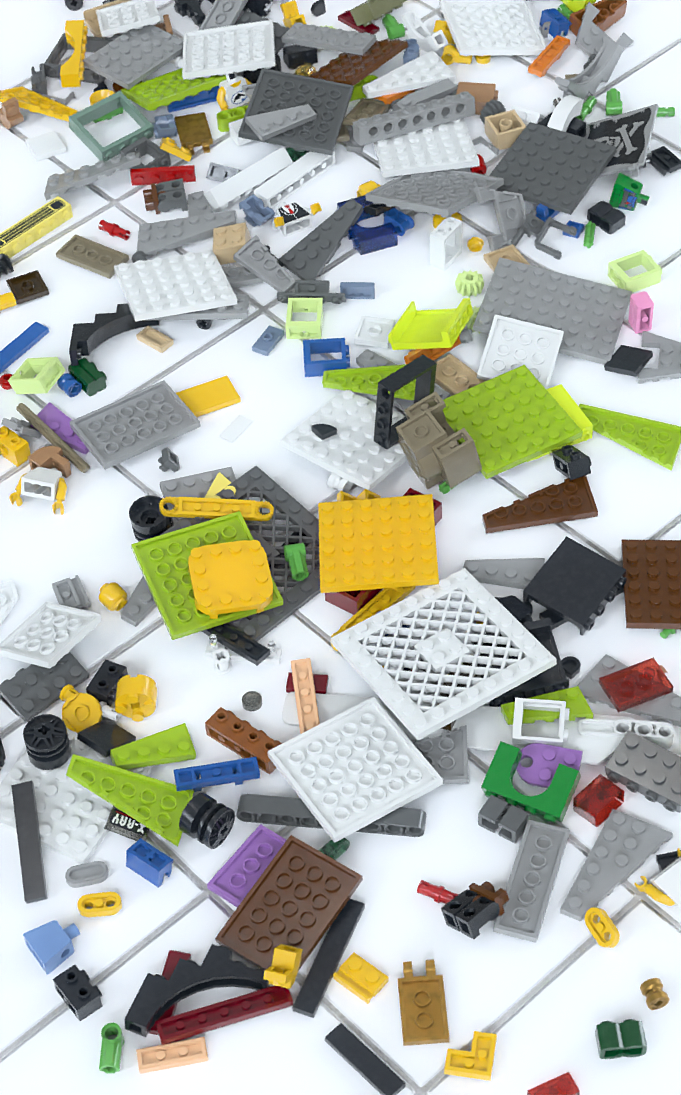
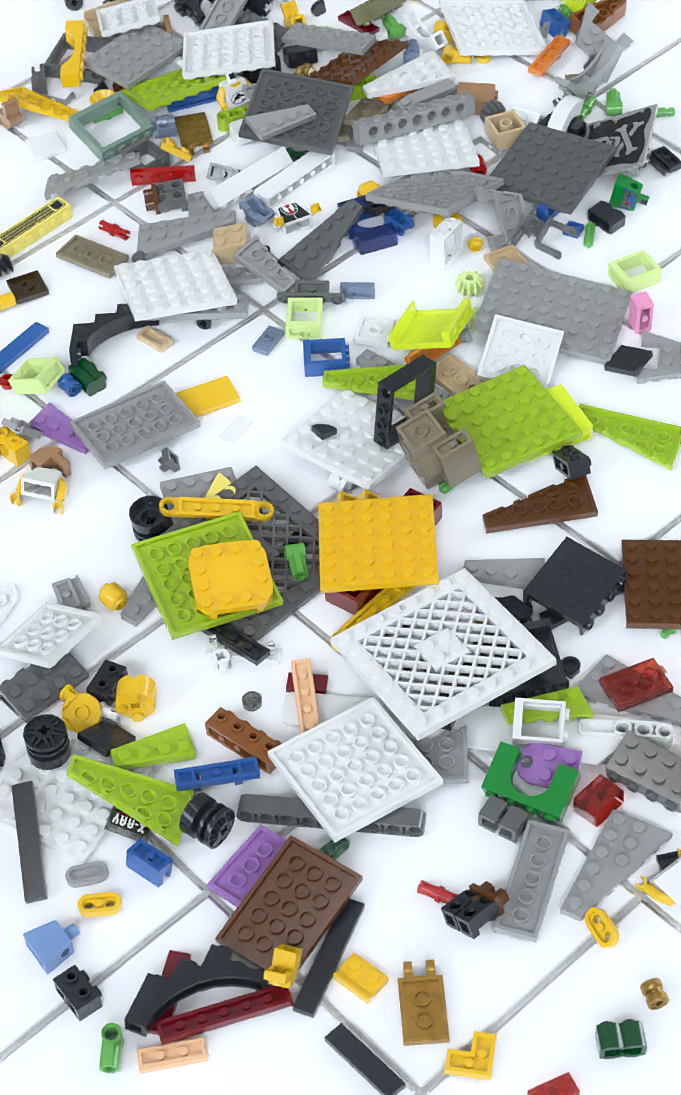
dark tan axle [16,403,90,473] -> none

